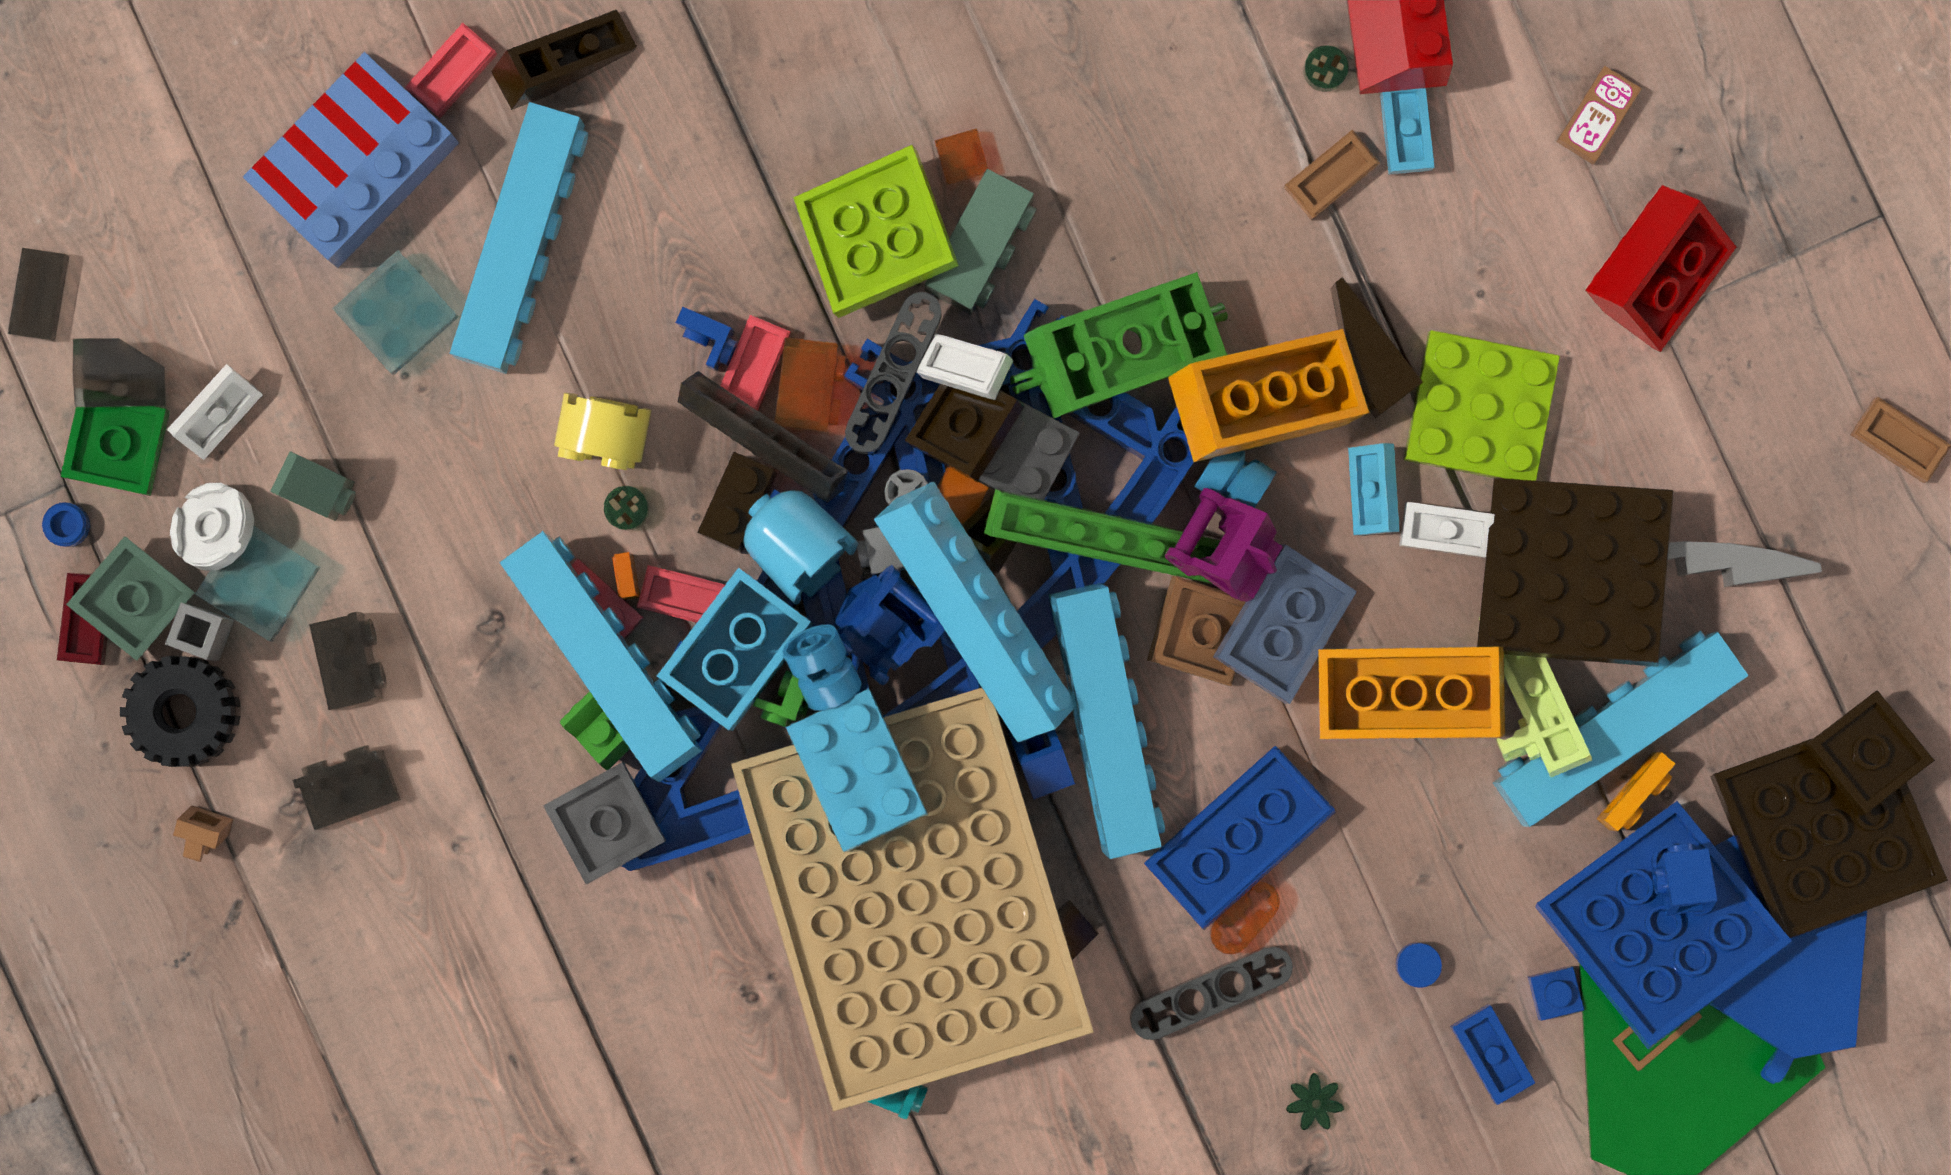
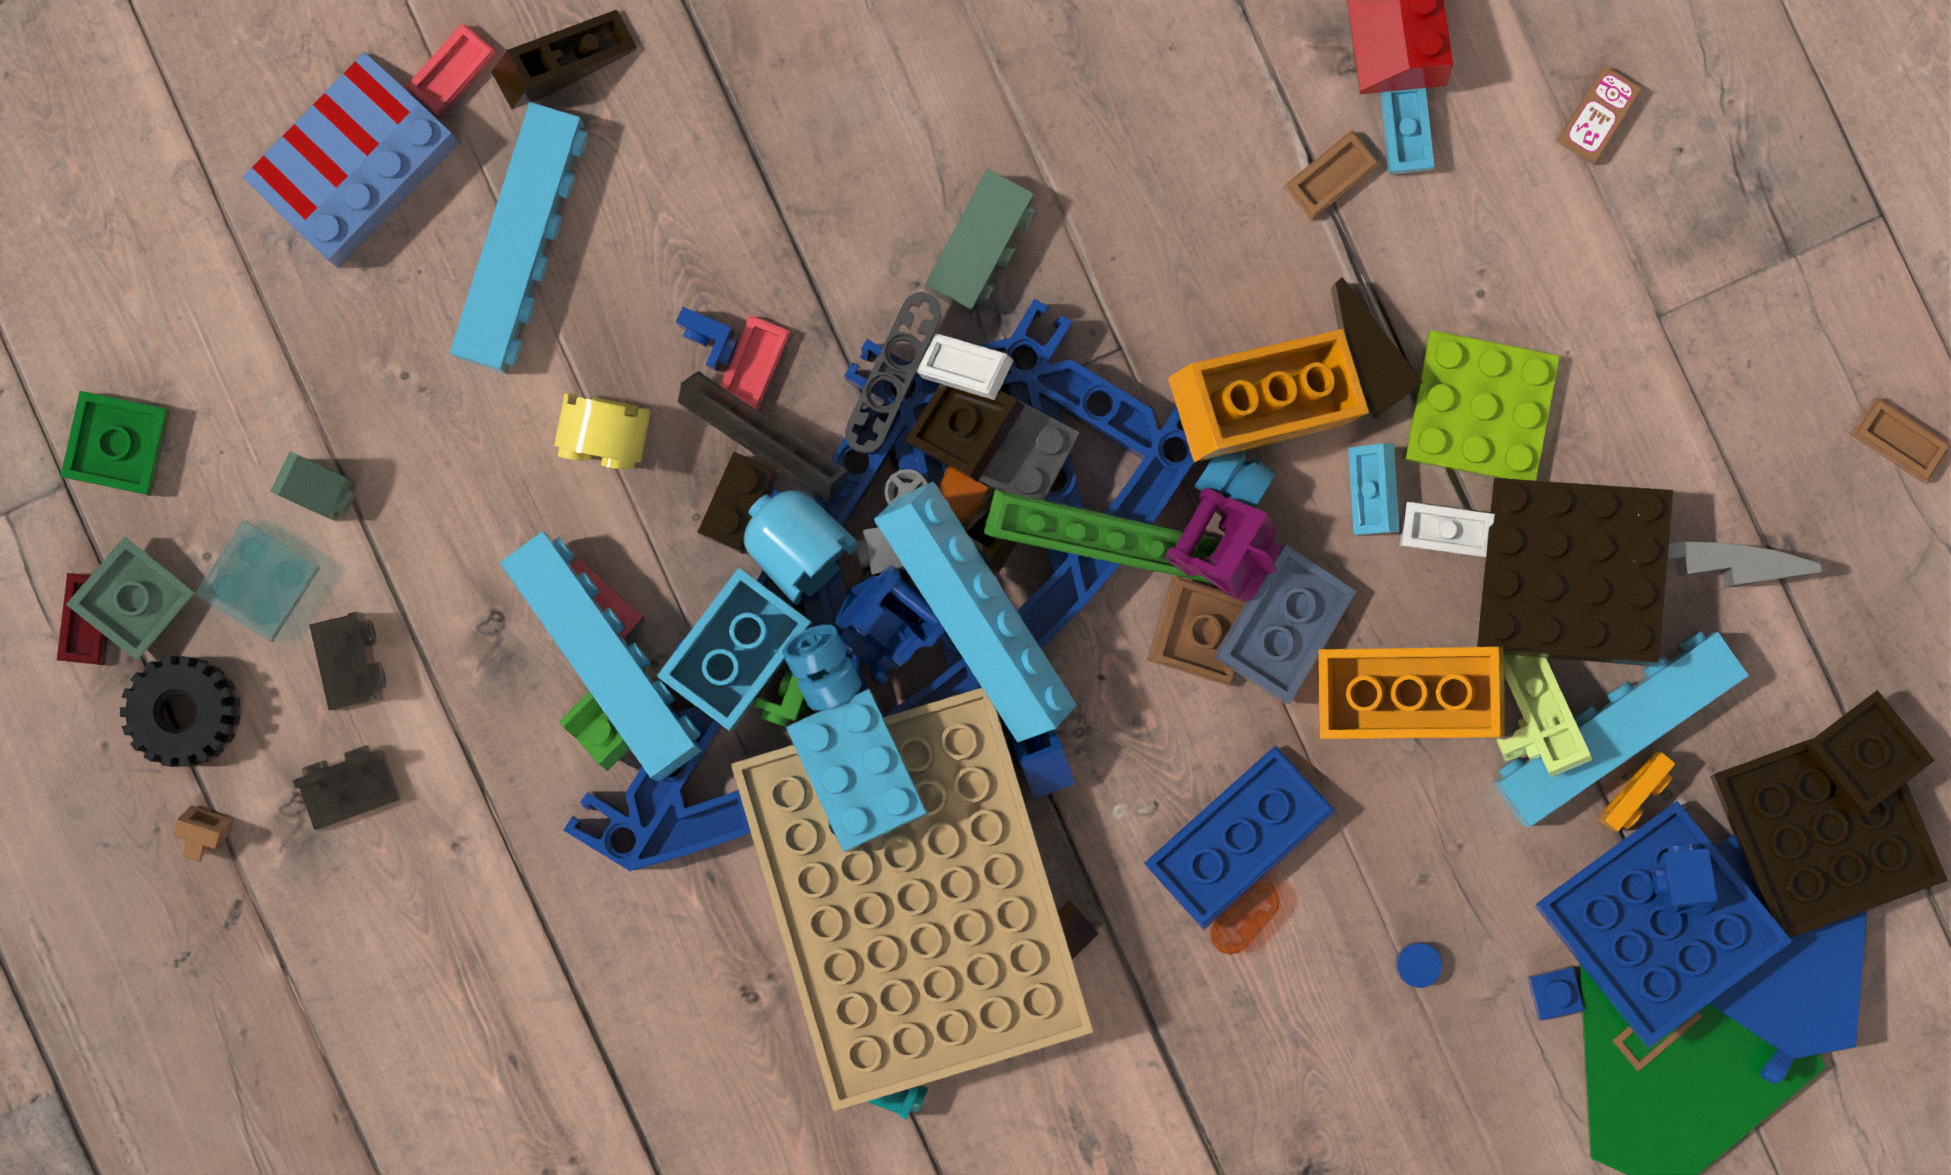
clear smoke tile [8,248,70,342] -> none
blue tile [42,502,90,547] -> none
clear smoke slope [72,338,166,407] -> none
light grey brick [165,603,235,661] -> none
white plate [167,364,263,460] -> none
white tile [170,483,254,570] -> none
clear light blue plate [332,250,459,375] -> none
flat silver plate [543,762,666,885] -> none
clear green tile [604,486,649,531] -> none
orange tile [612,552,640,600] -> none
coral tile [637,565,725,623] -> none
clear orange brick [774,337,847,435] -> none
lime plate [793,145,959,318] -> none
clear orange plate [935,128,988,185] -> none
bright green brick [1010,272,1228,419] -> none
medium azure brick [1049,583,1165,859] -> none
dark grey beam [1130,945,1293,1040] -> none
clear green plant [1286,1073,1344,1130] -> none
clear green tile [1303,45,1349,92] -> none
blue plate [1450,1004,1535,1105] -> none
red slope [1585,185,1737,352] -> none

